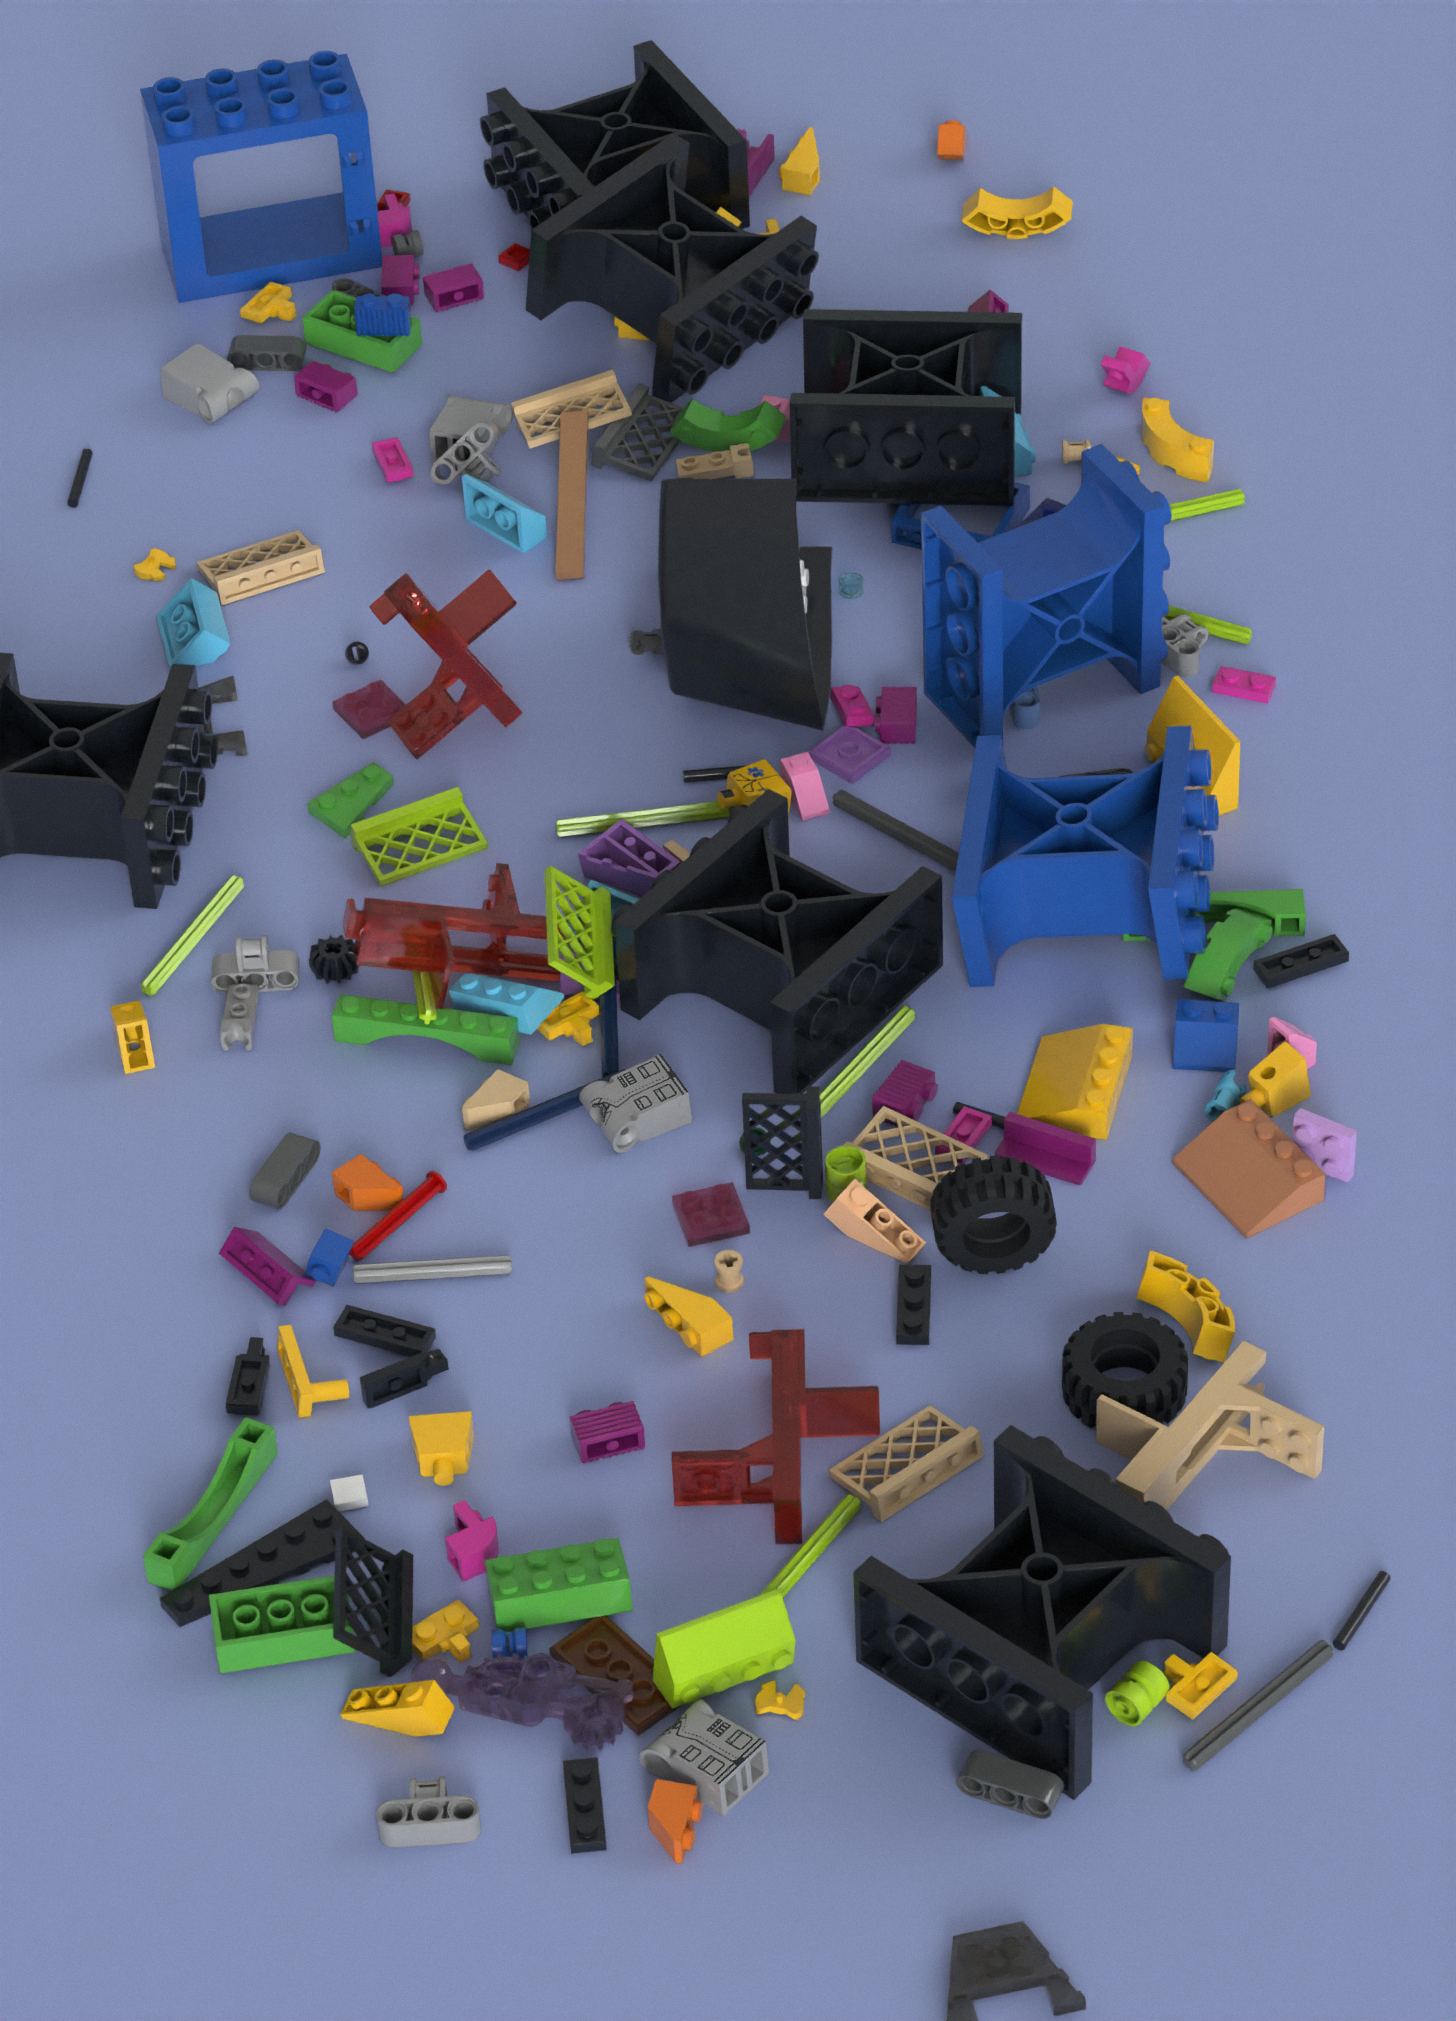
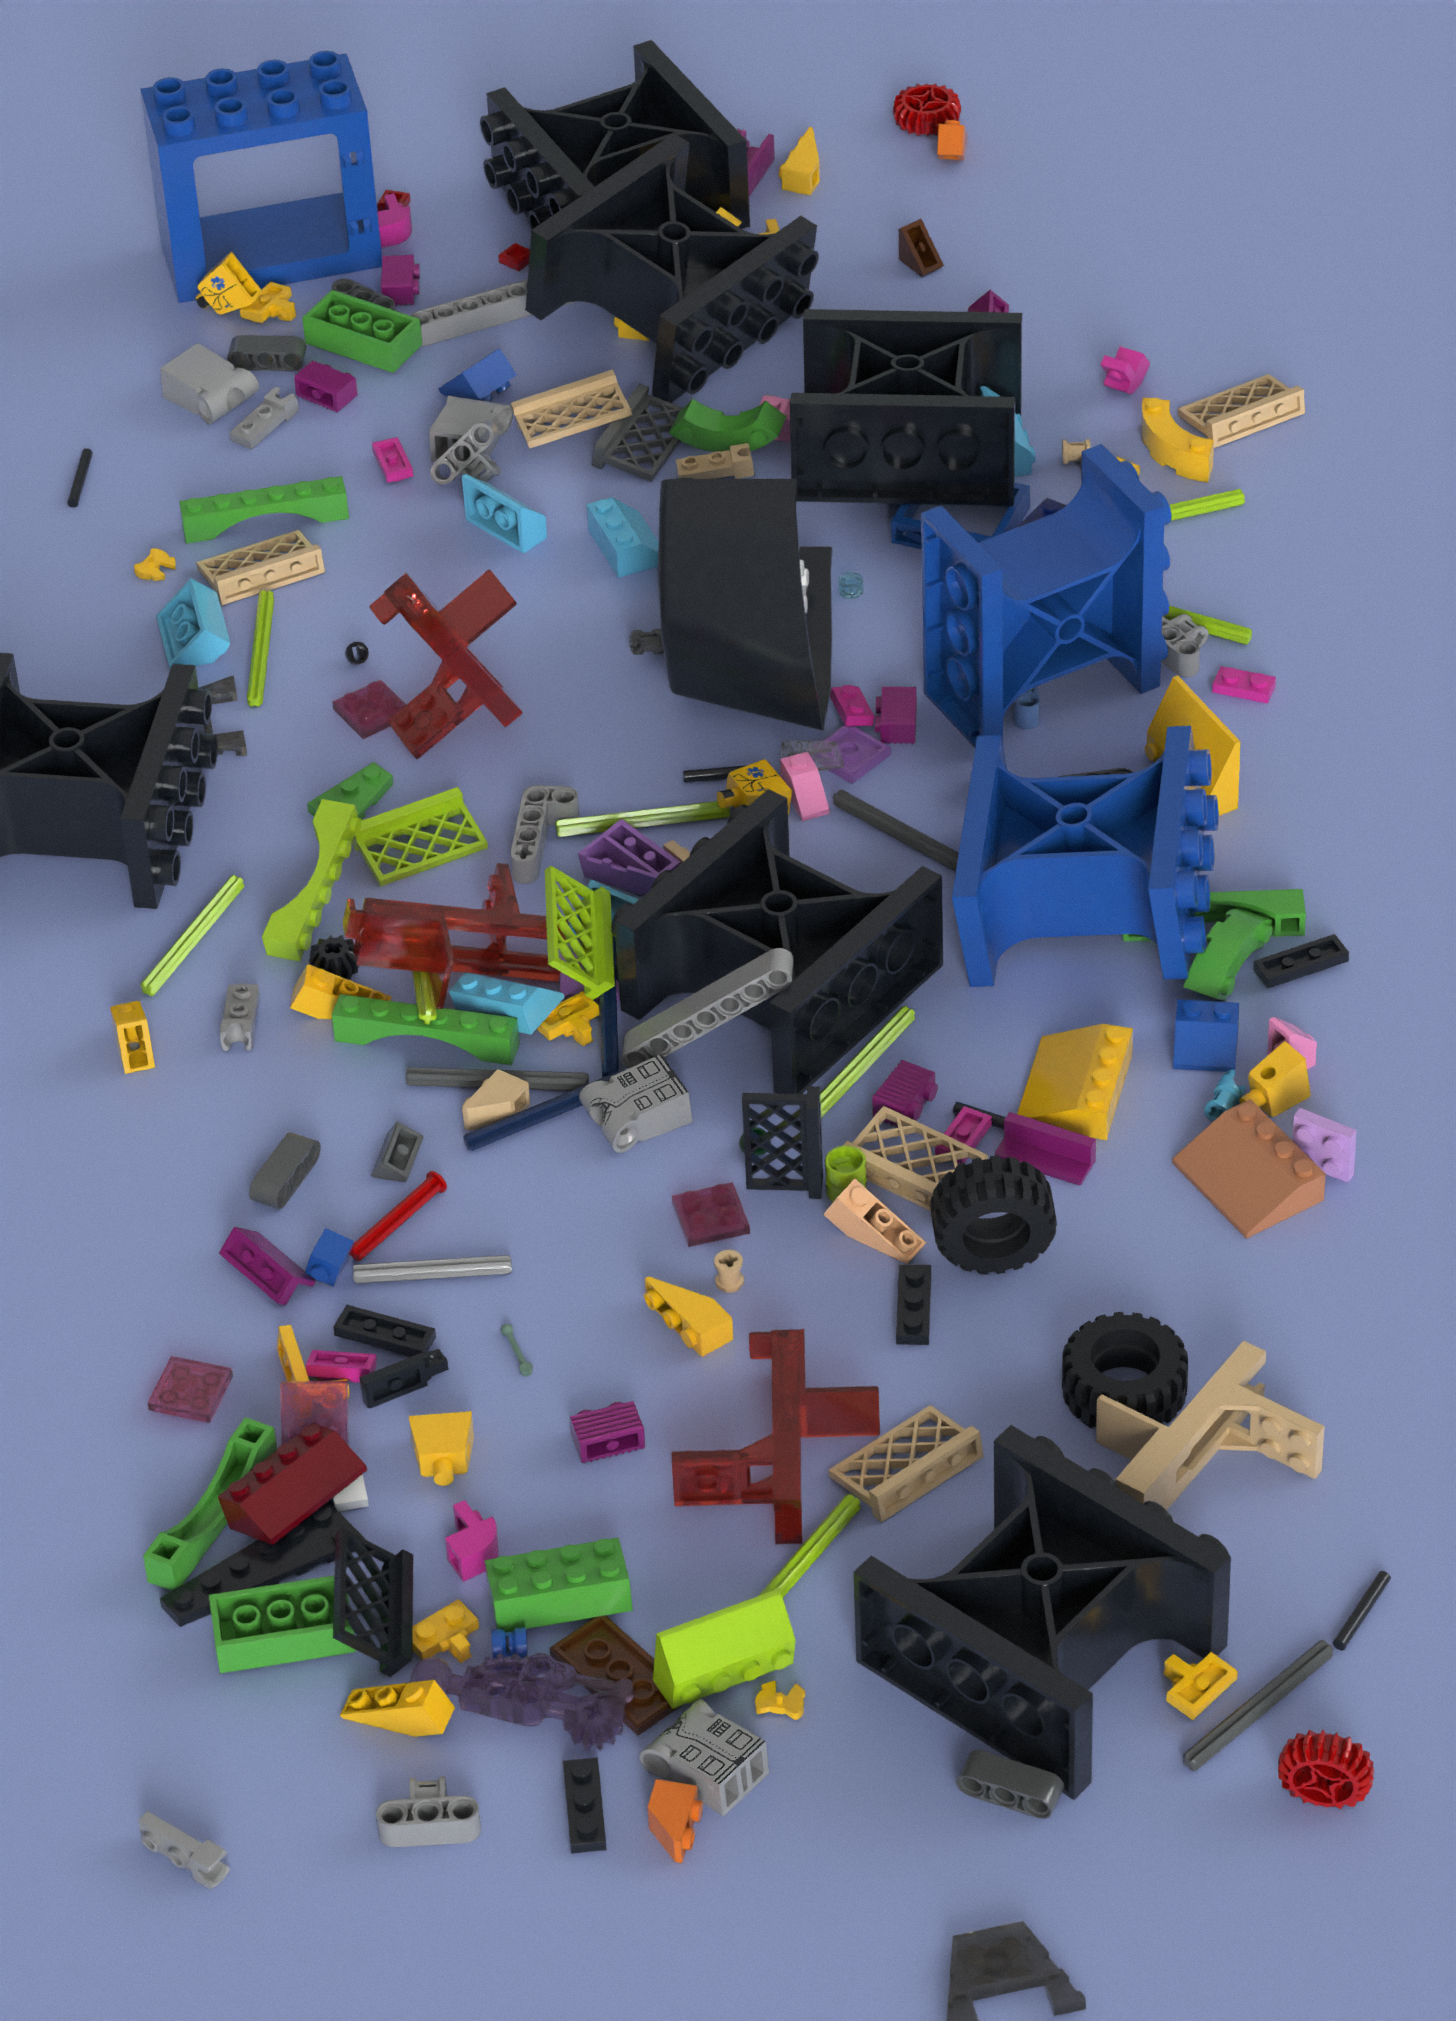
light grey piece [211,935,299,994] -> none
black hinge [226,1337,270,1415] -> none
orange slope [332,1154,403,1211] -> none
blue brick [354,293,412,337] -> none
dark grey wheel [391,230,424,257] -> none
magenta brick [423,263,484,312] -> none
medium nougat tile [555,410,589,580] -> none
yellow brick [961,186,1073,239] -> none
lime wheel [1105,1660,1170,1727] -> none
yellow brick [1136,1250,1235,1363] -> none
none -> light grey plate [138,1811,230,1889]
none -> clear pink tile [148,1356,233,1423]
none -> bright green arch [179,476,349,544]
none -> yellow torso [196,252,262,315]
none -> dark red slope [217,1423,368,1545]
none -> light grey plate [229,387,298,450]
none -> lime axle [247,590,274,707]
none -> lime arch [262,799,361,961]
none -> clear pink tile [280,1381,349,1446]
none -> yellow slope [290,964,391,1019]
none -> dark pink plate [306,1350,377,1383]
none -> dark grey slope [371,1121,424,1182]
none -> dark grey axle [405,1067,589,1091]
none -> light grey beam [410,279,577,346]
none -> blue slope [438,348,517,401]
none -> sand green hinge [501,1324,533,1376]
none -> light grey beam [511,785,579,884]
none -> medium azure slope [586,497,659,578]
none -> light grey beam [621,948,793,1069]
none -> clear slope [780,740,844,771]
none -> red gear [893,83,961,137]
none -> reddish brown slope [898,219,944,277]
none -> tan fence [1177,374,1305,448]
none -> red gear [1278,1730,1374,1809]

